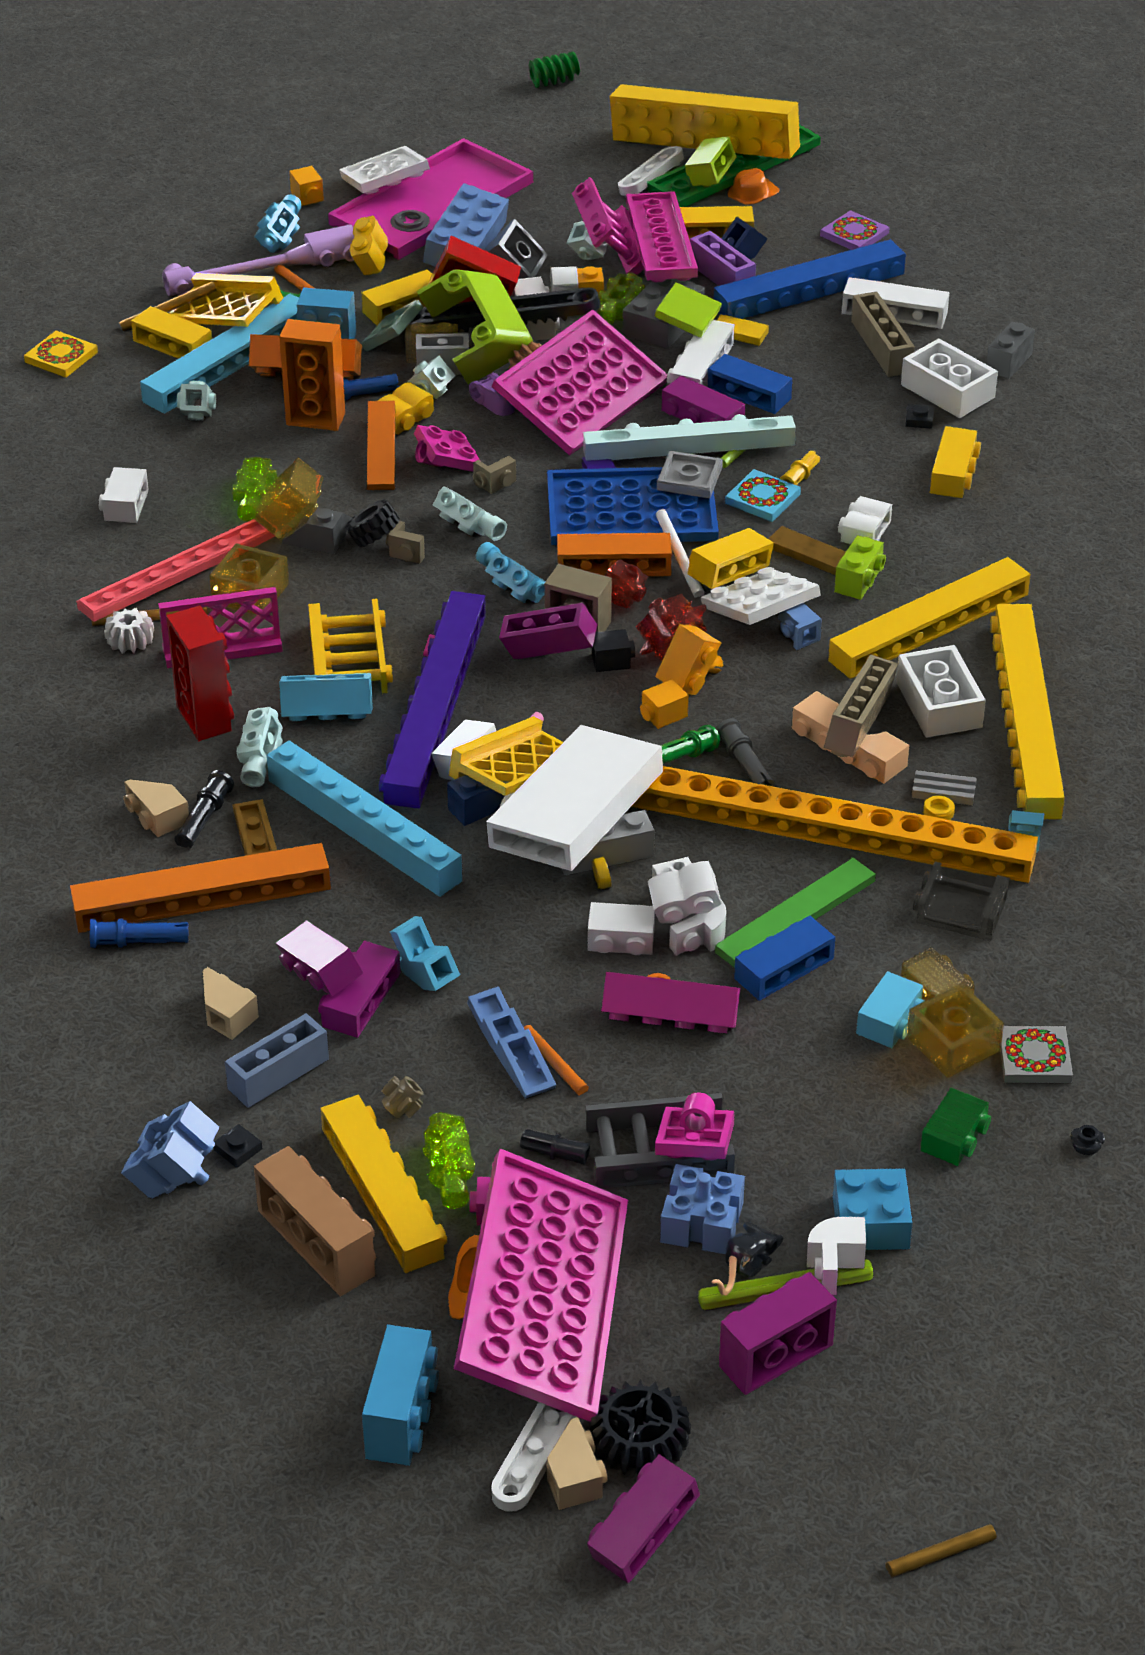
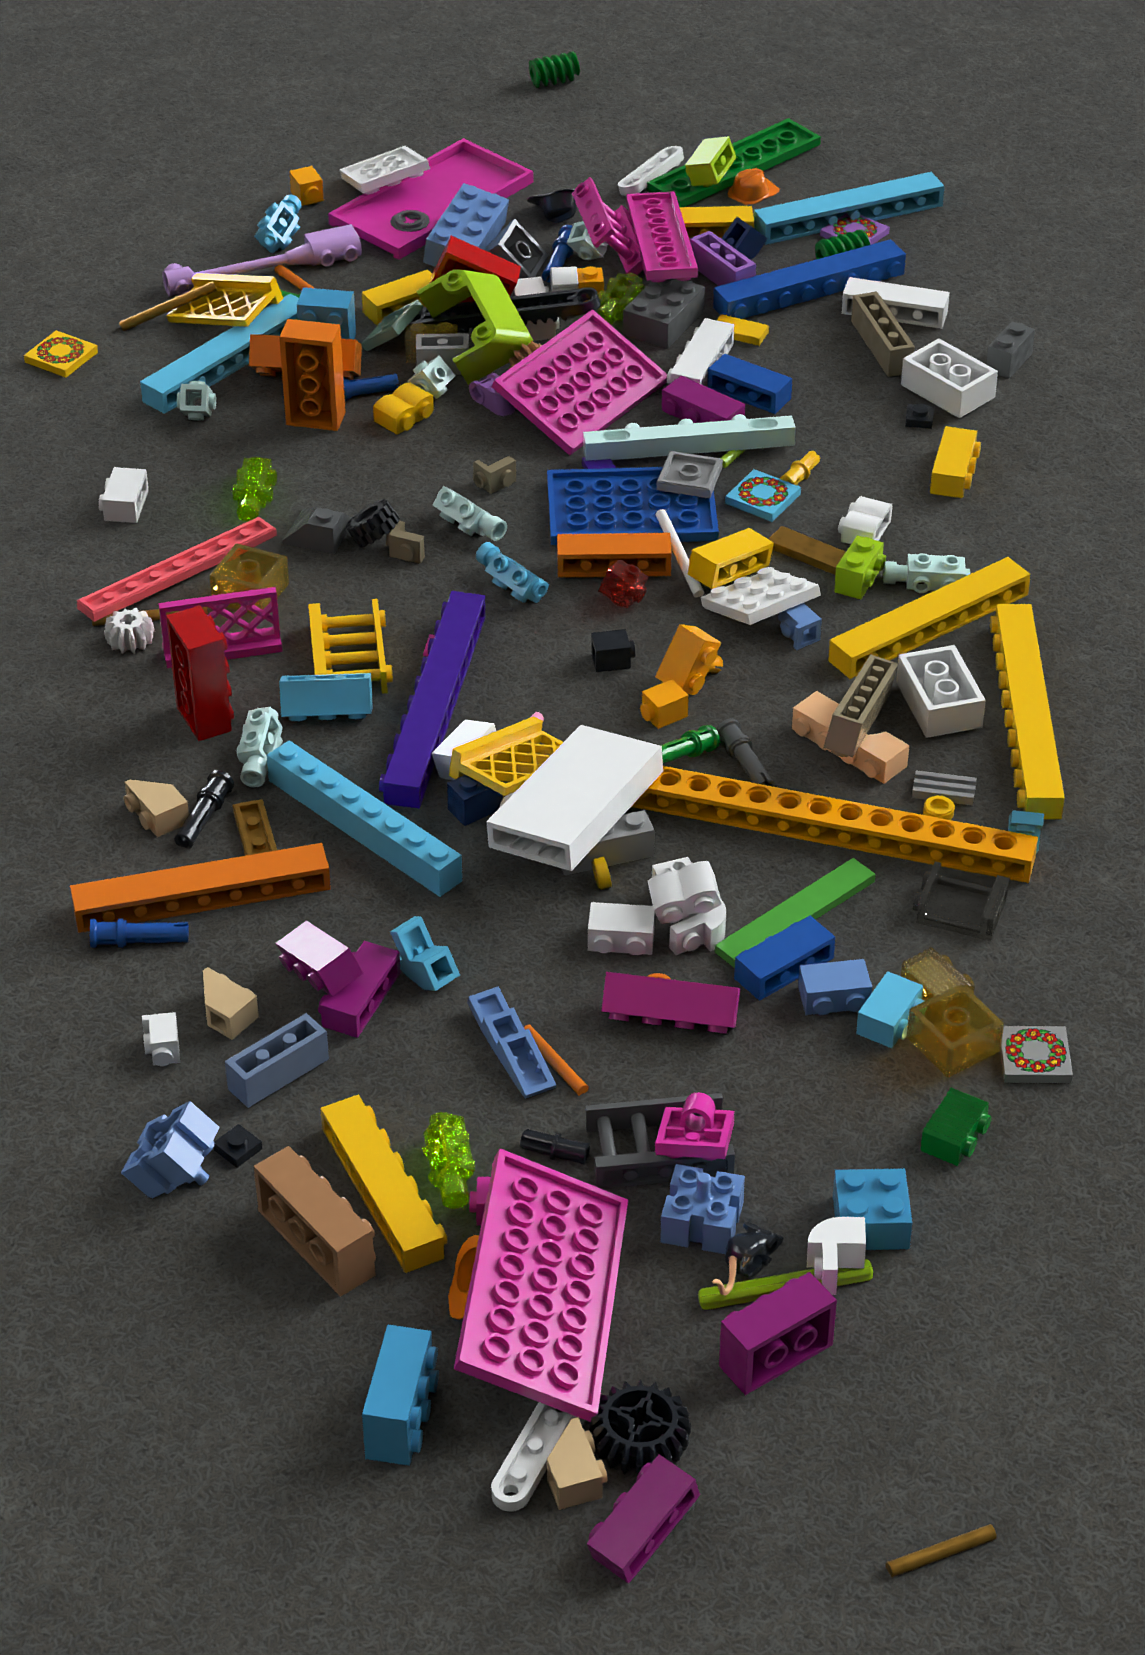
yellow brick [131,306,212,359] -> none
clear yellow brick [254,457,324,540] -> none
yellow brick [350,215,388,275] -> none
orange tile [367,401,395,490] -> none
dark tan gear [381,1076,423,1118] -> none
dark pink plate [414,425,480,472] -> none
magenta brick [499,603,597,659] -> none
dark tan brick [544,564,612,632] -> none
yellow brick [610,84,800,159] -> none
clear red brick [636,594,707,661] -> none
lime tile [654,282,722,338] -> none
black plate [1070,1125,1105,1155] -> none
none -> white brick [142,1012,180,1066]
none -> black piece [527,189,577,223]
none -> blue pin [542,225,574,282]
none -> medium azure brick [754,172,944,245]
none -> medium blue brick [798,959,872,1015]
none -> green piece [815,229,871,259]
none -> light aqua brick [883,553,970,593]

